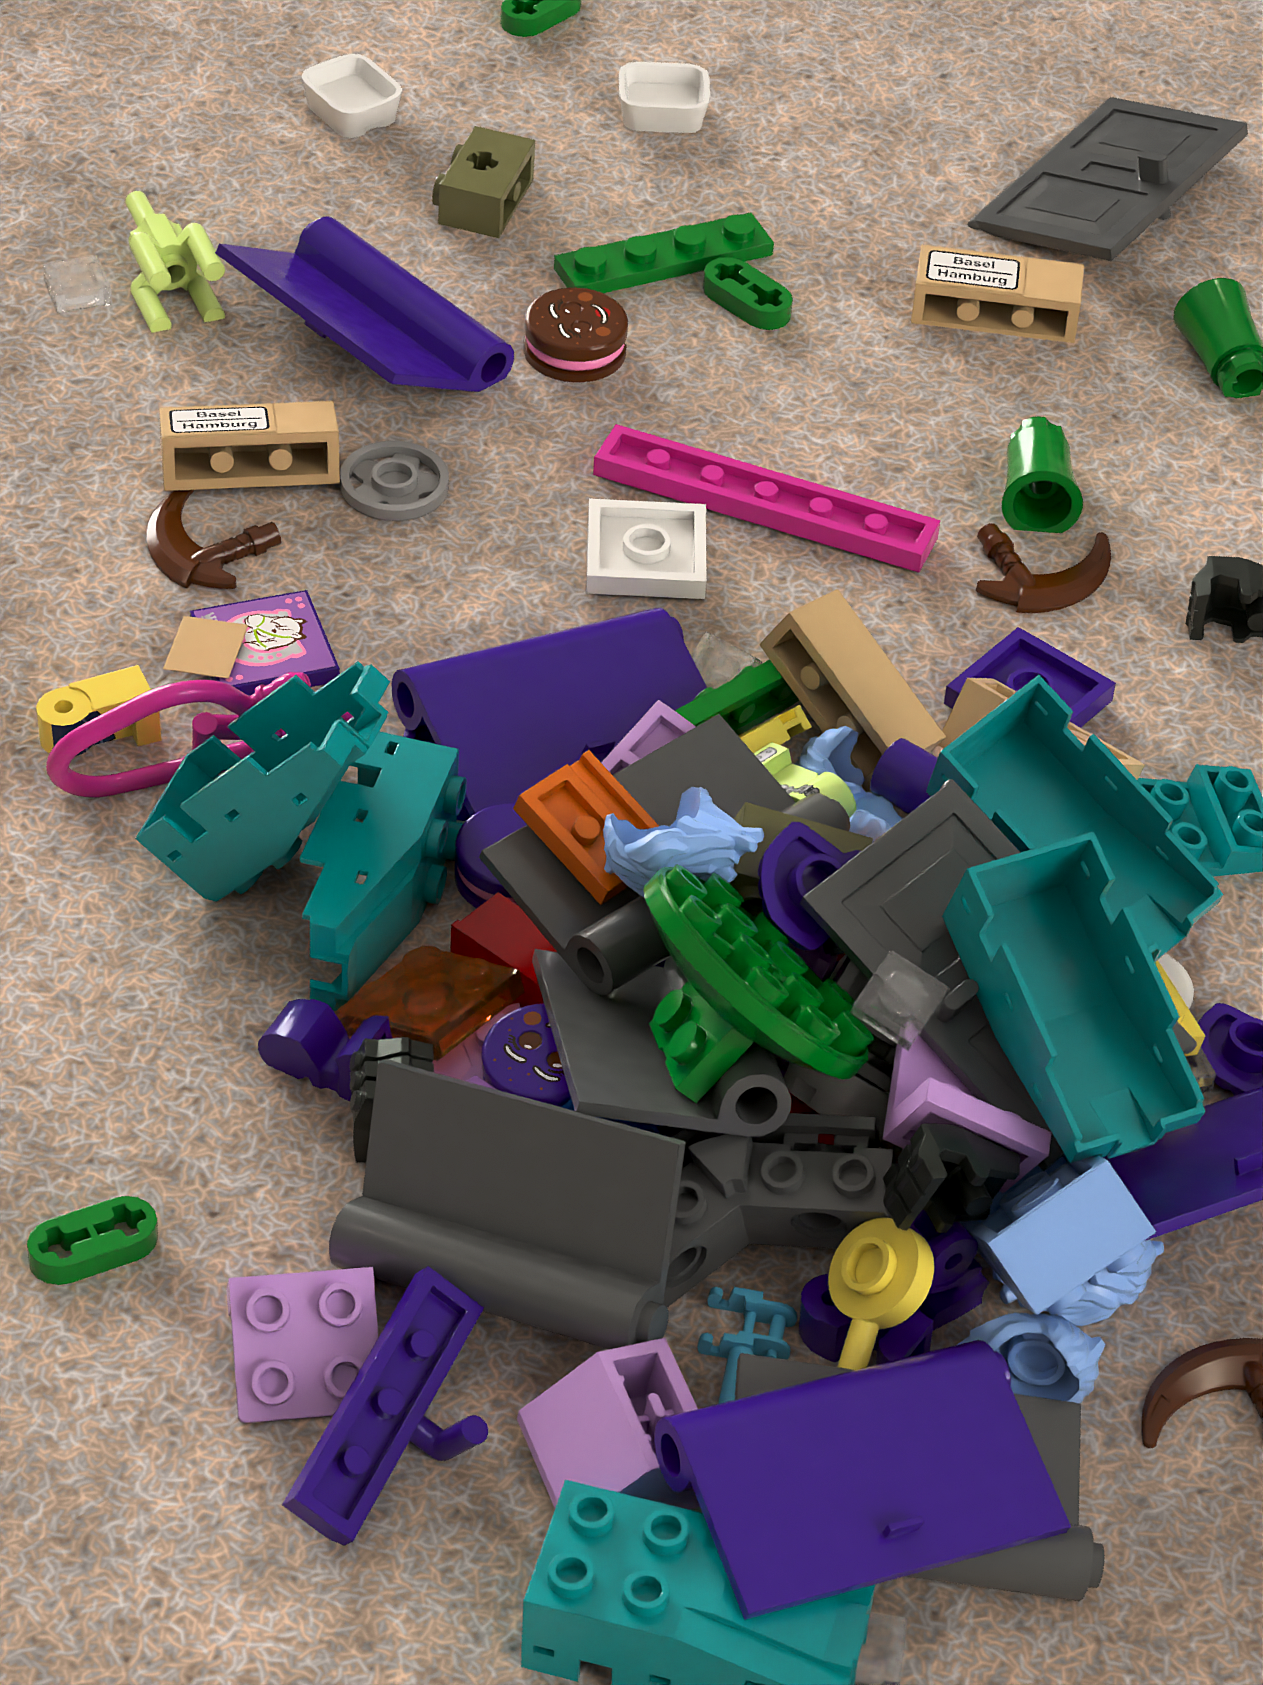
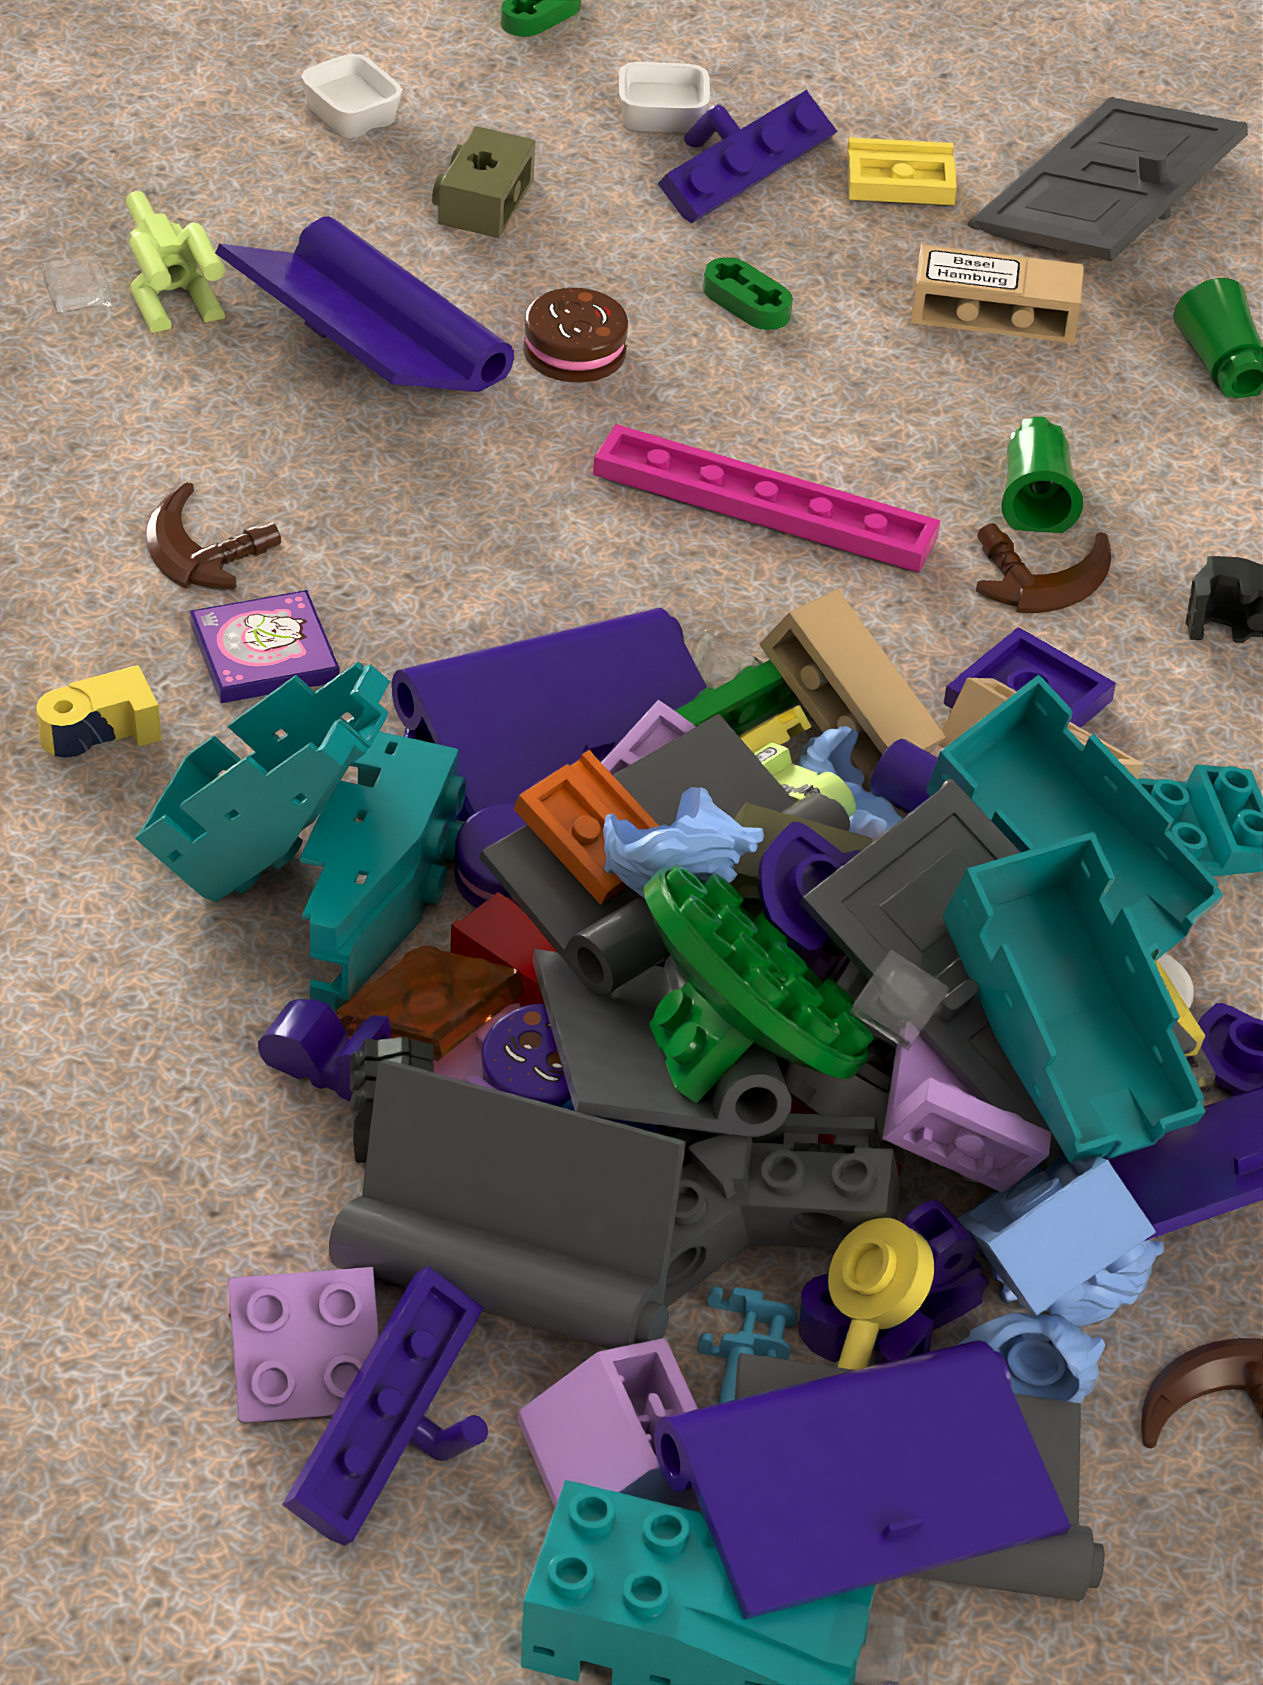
green beam [27,1196,158,1285] -> none
dark pink piece [46,672,353,798] -> none
tan brick [159,401,340,491] -> none
tan sticker [163,616,248,679] -> none
light grey wheel [340,441,449,521] -> none
green plate [554,212,774,293] -> none
white plate [586,499,707,599] -> none
pearl dark grey hand [882,1123,1020,1233] -> none
none -> dark purple plate [657,90,838,223]
none -> light yellow plate [847,138,957,205]

